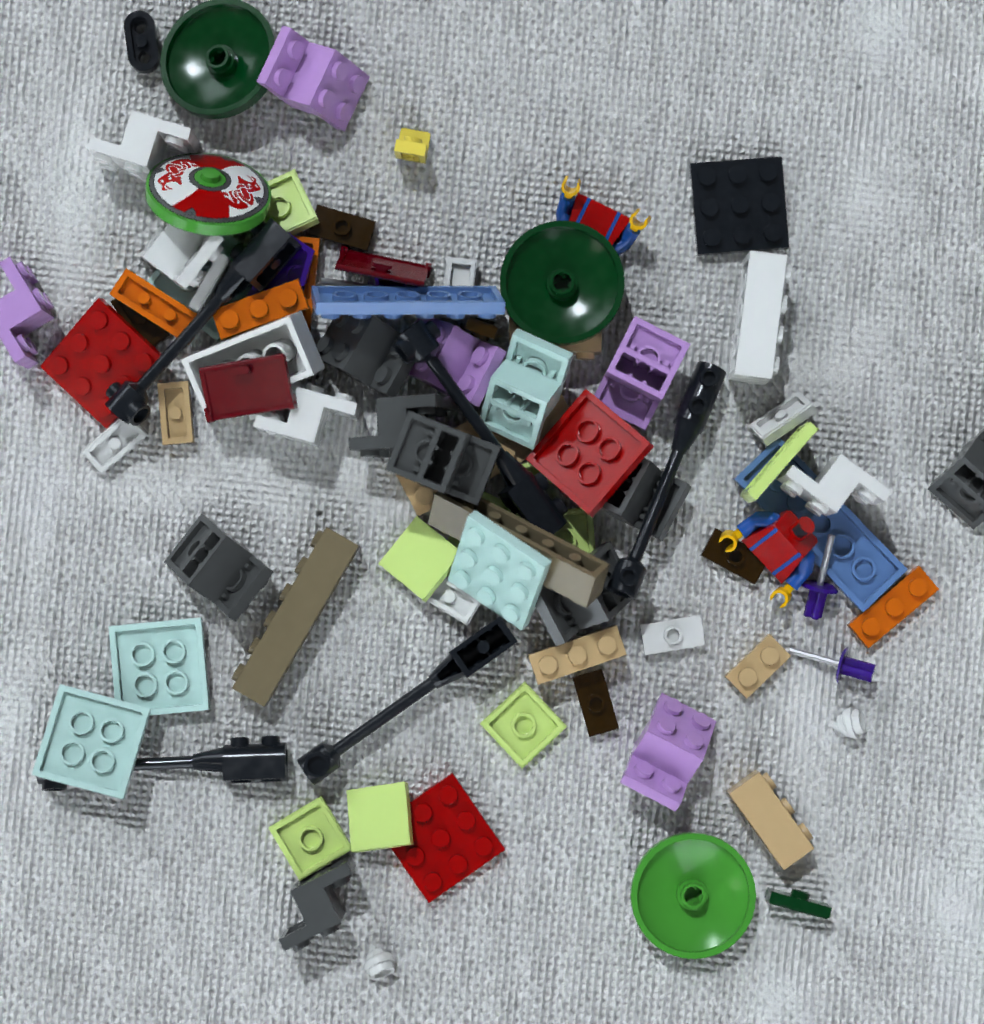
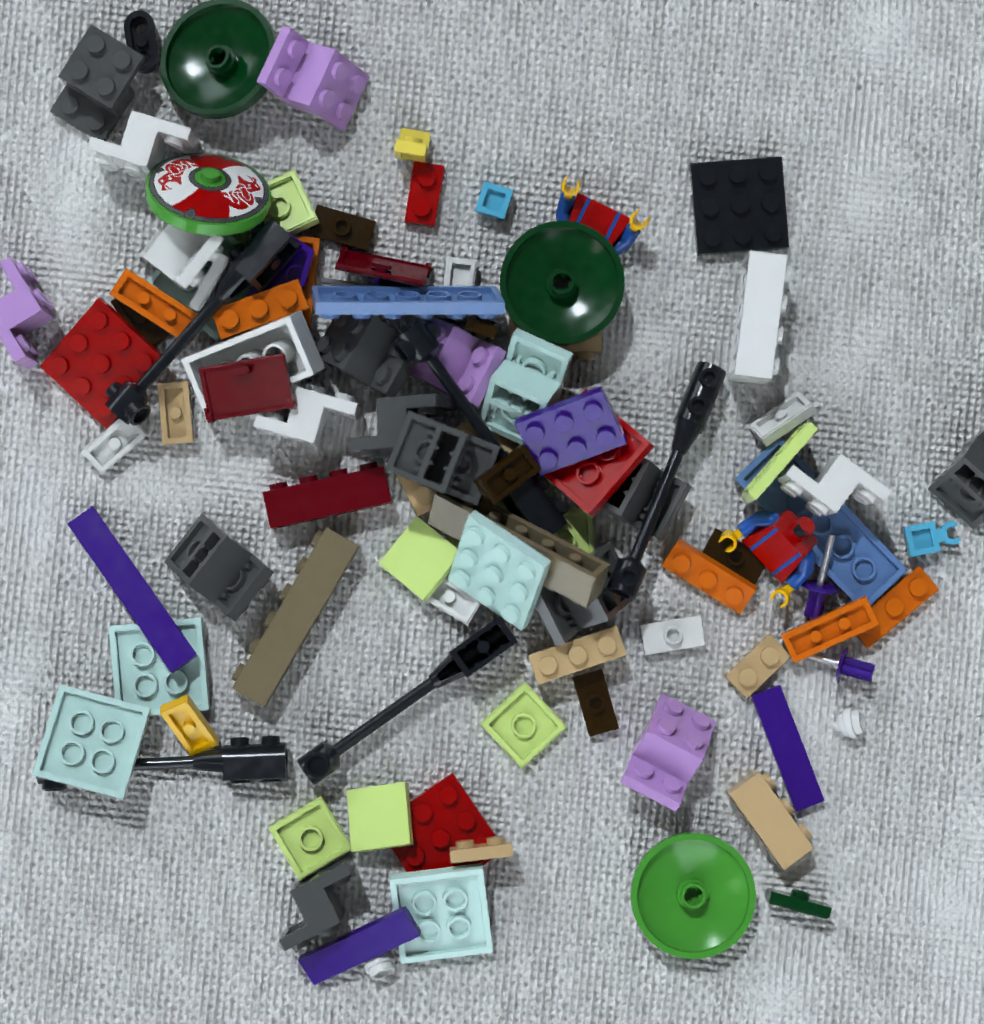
lavender bracket [594,316,690,431] -> none
none -> dark grey bracket [50,24,146,141]
none -> dark purple tile [67,506,198,674]
none -> yellow plate [160,694,219,756]
none -> dark red brick [262,462,393,529]
none -> dark purple tile [298,906,421,985]
none -> light aqua plate [389,863,493,964]
none -> red plate [404,161,445,228]
none -> tan plate [450,836,513,863]
none -> dark brown plate [473,444,542,506]
none -> medium azure plate [475,181,513,221]
none -> dark purple plate [514,386,627,476]
none -> orange plate [661,538,757,614]
none -> dark purple tile [750,685,825,812]
none -> orange plate [781,595,880,663]
none -> medium azure plate [902,521,961,557]

